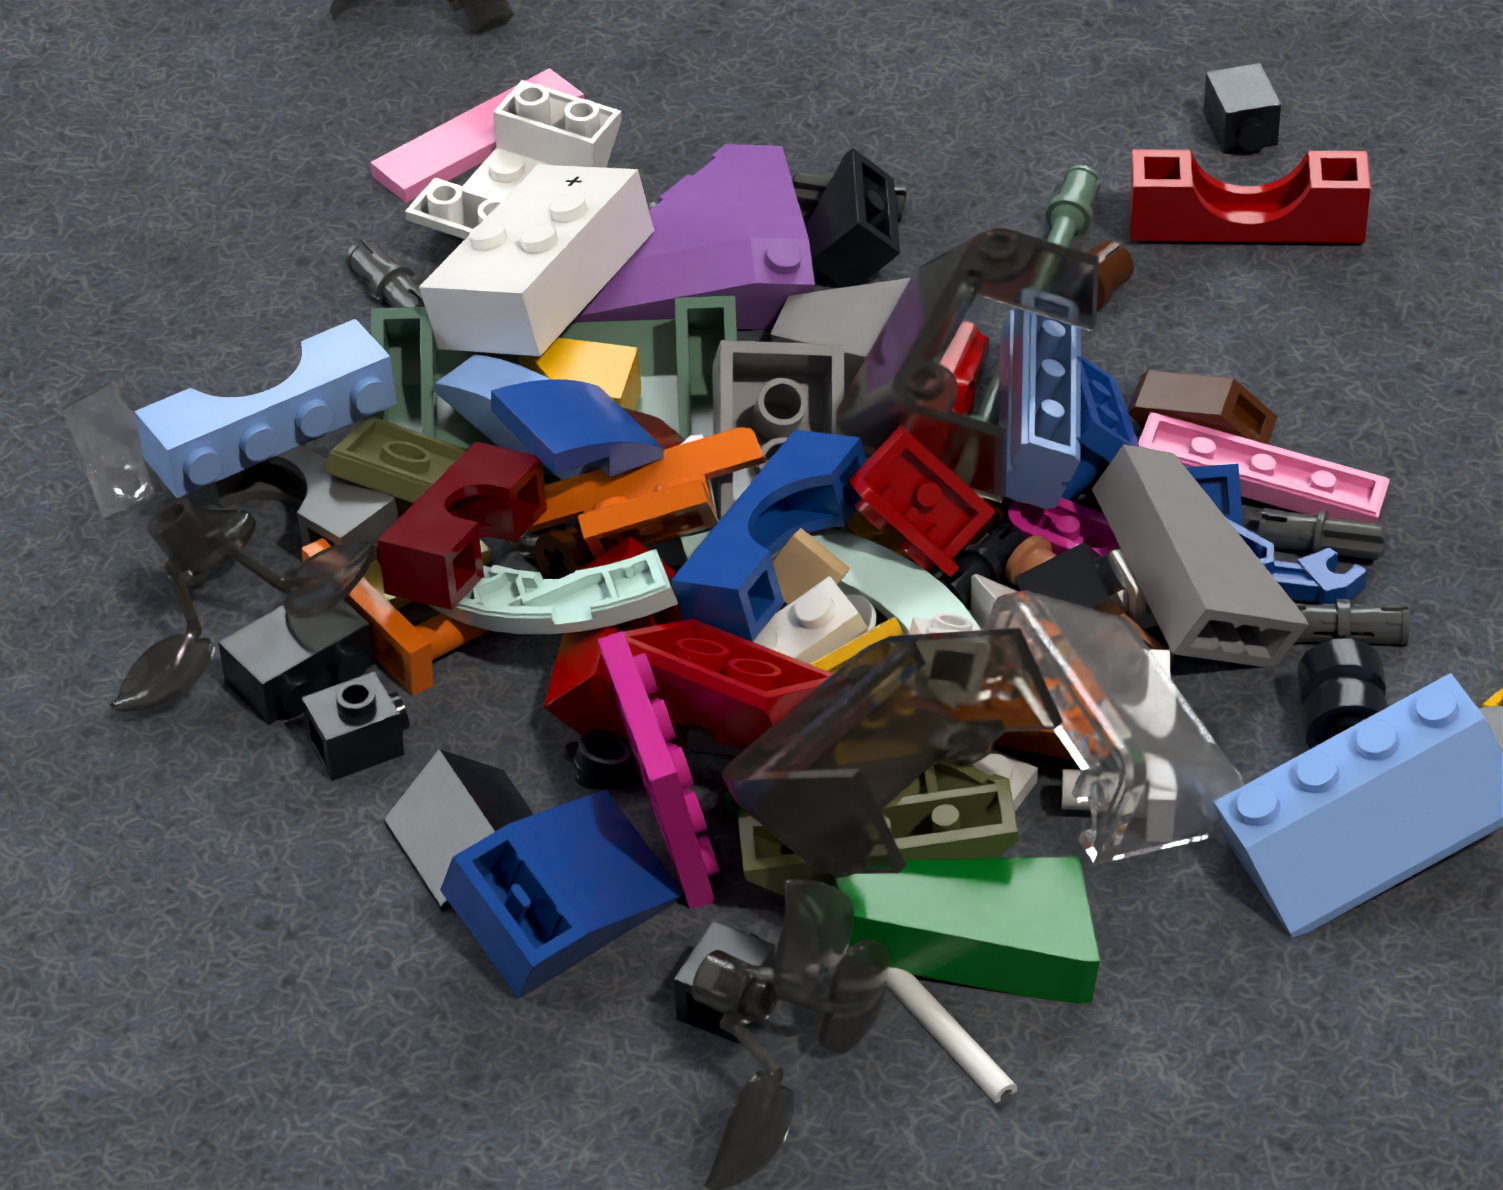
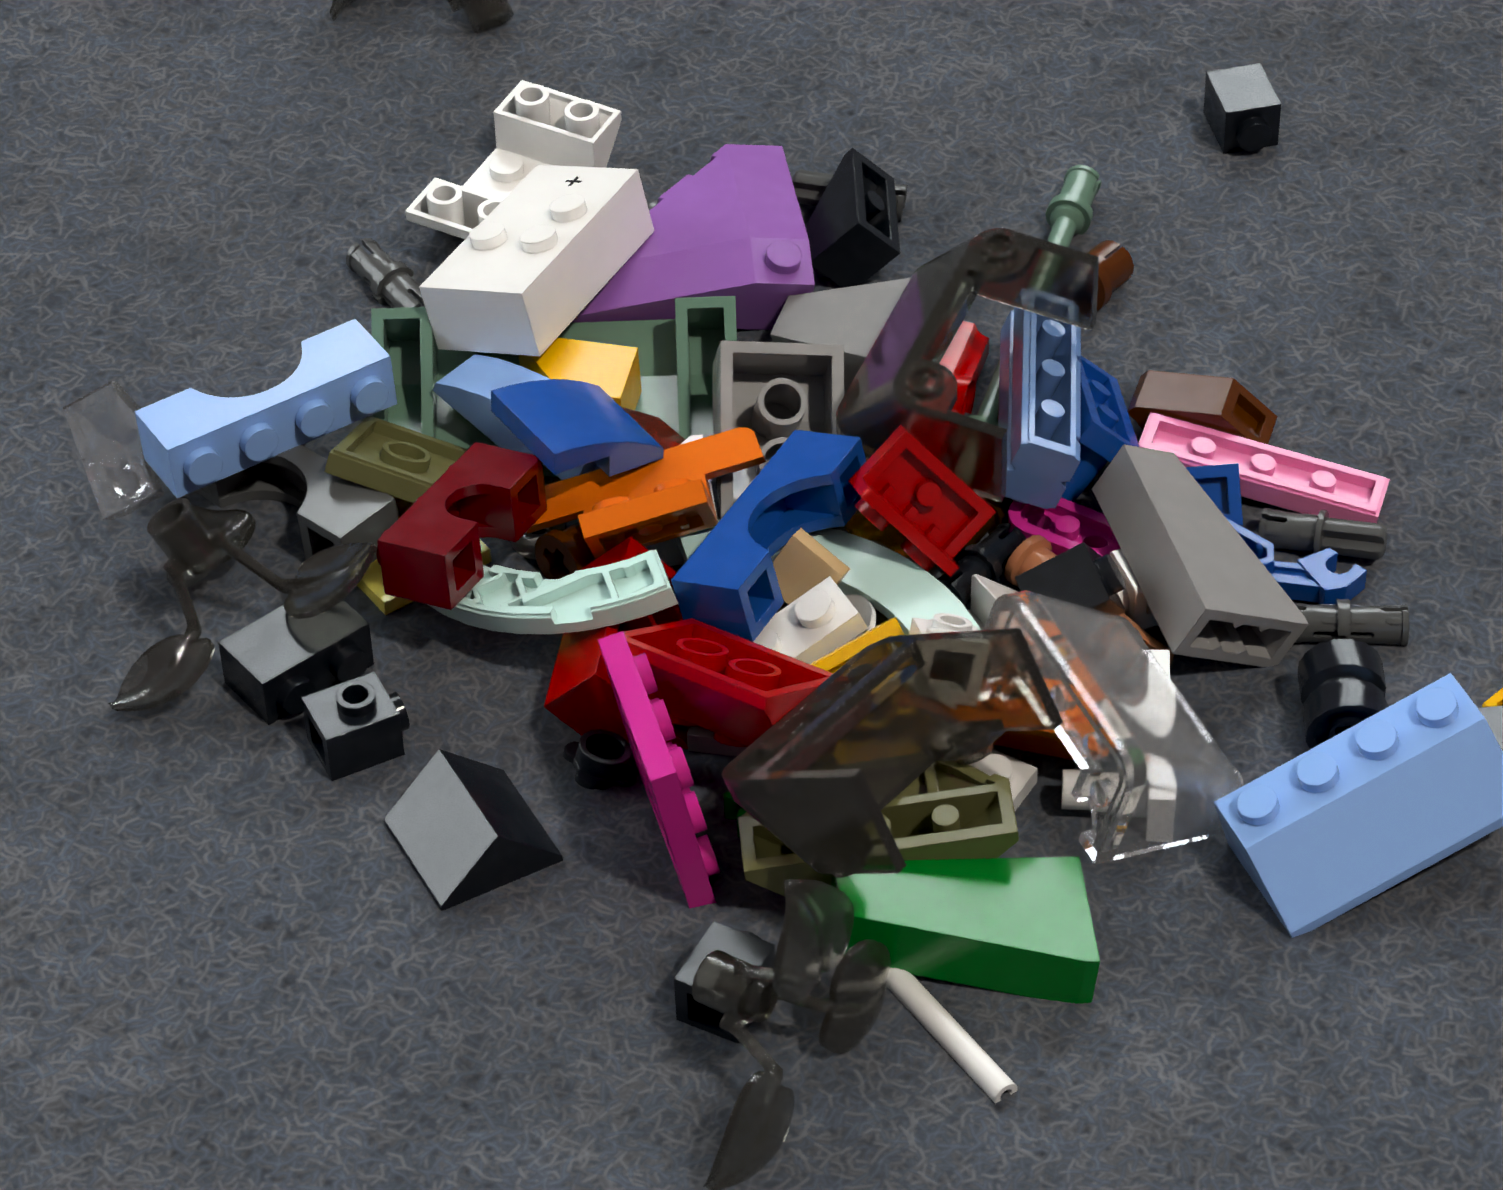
orange piece [302,538,488,697] -> none
bright pink tile [370,68,584,203] -> none
blue slope [440,789,684,999] -> none
red arch [1129,149,1371,243] -> none

